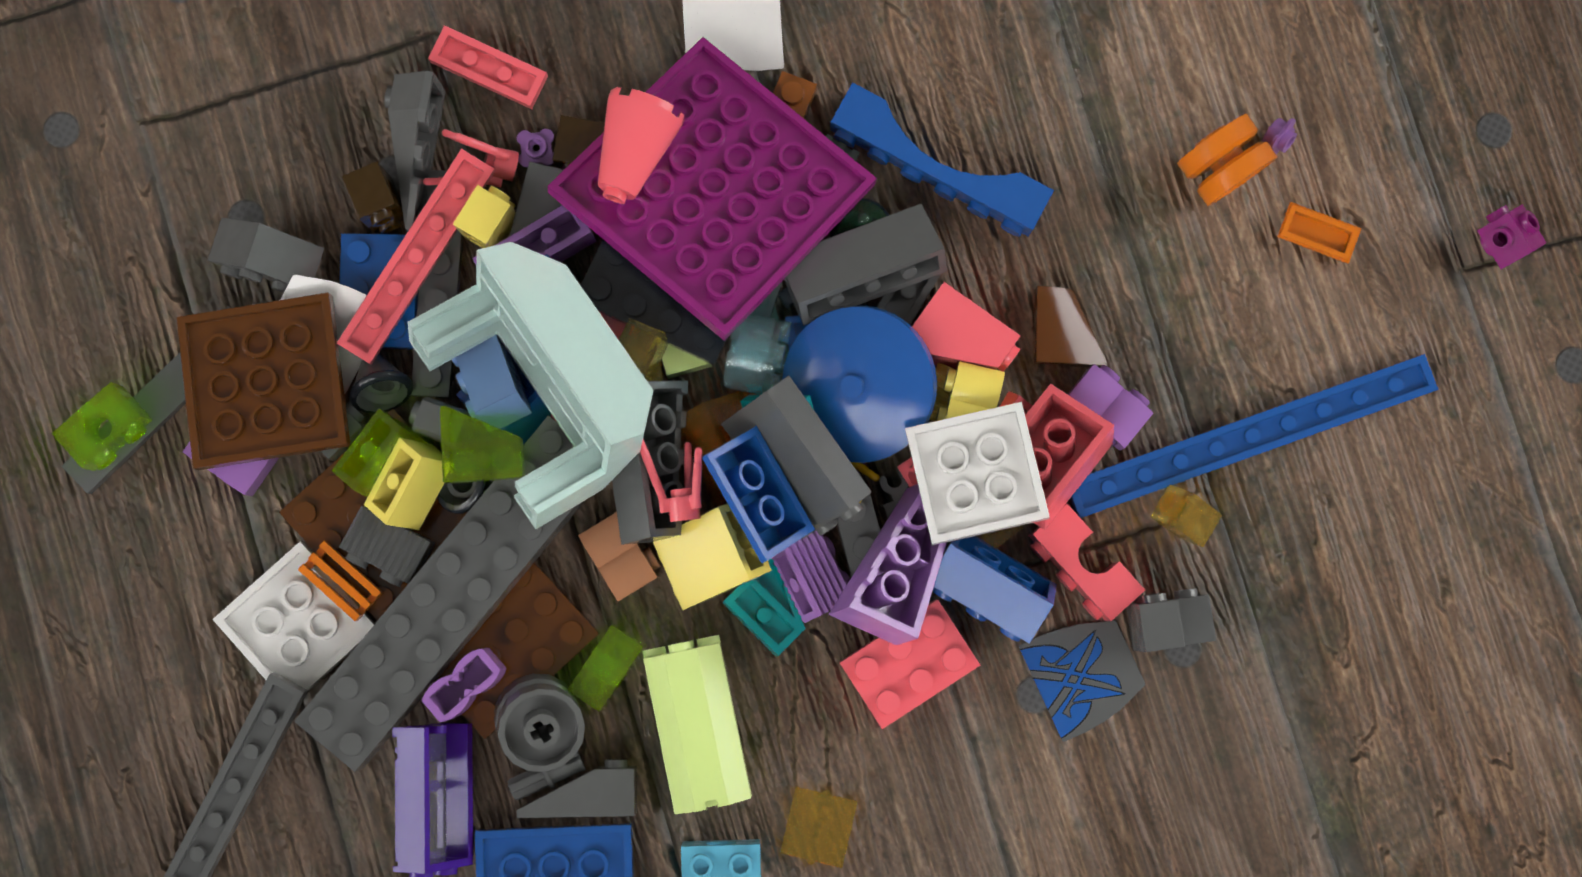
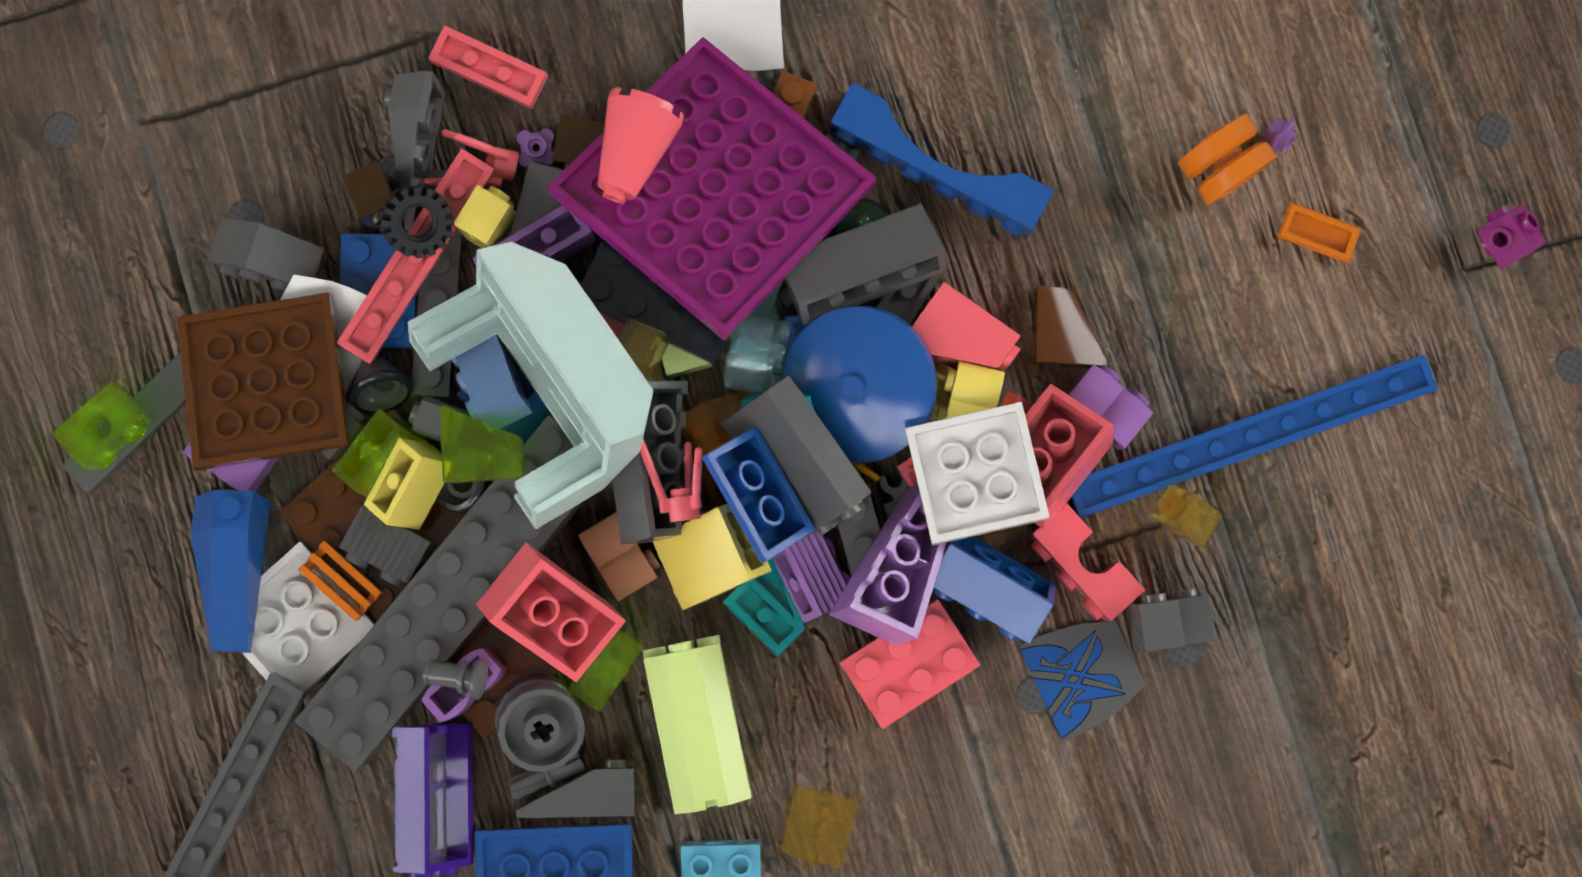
none -> blue wedge [190,490,271,653]
none -> black tyre [379,184,454,258]
none -> dark grey pin [423,659,488,700]
none -> coral brick [476,542,626,682]

